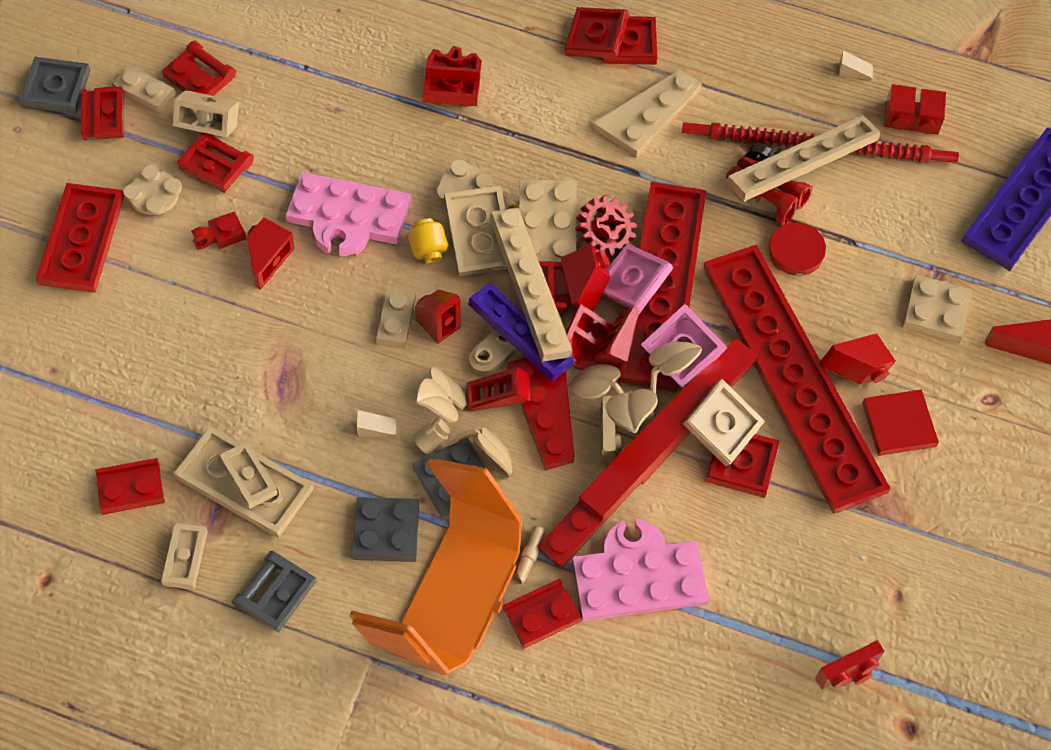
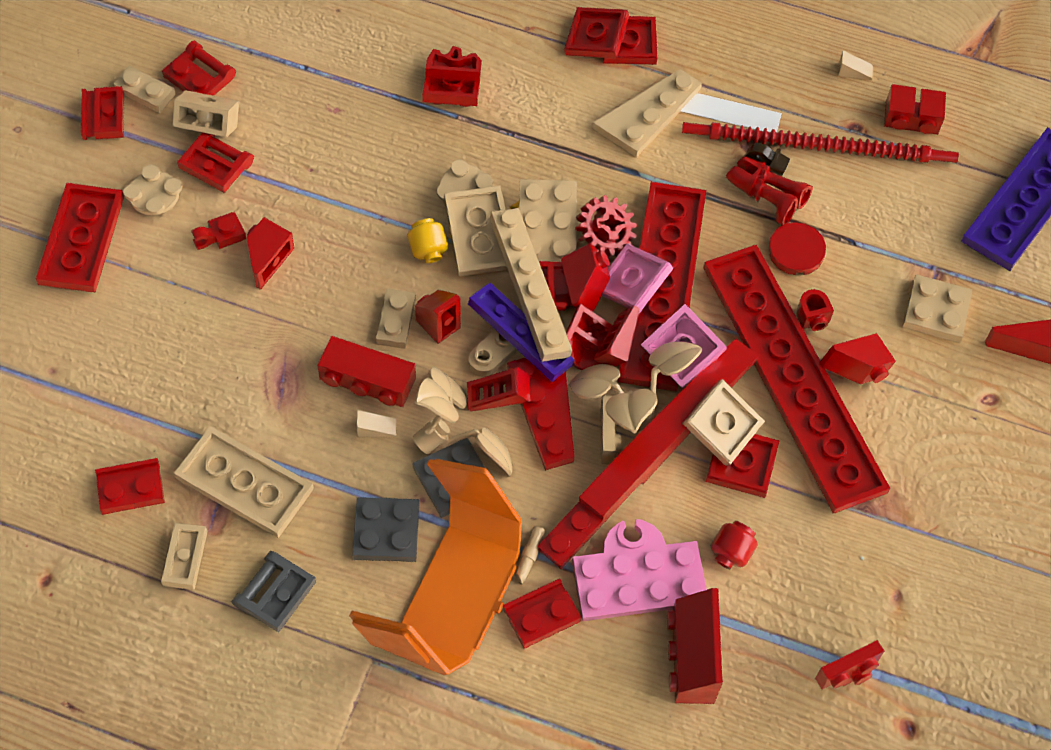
dark grey plate [19,56,90,114] -> none
tan plate [219,441,278,509] -> none
bright pink plate [286,172,411,257] -> none
tan plate [727,115,880,202] -> none
red tile [862,389,939,456] -> none
none -> red brick [317,336,416,407]
none -> red slope [667,588,723,704]
none -> white sticker [681,93,782,132]
none -> red head [710,521,758,570]
none -> red plate [796,289,834,331]

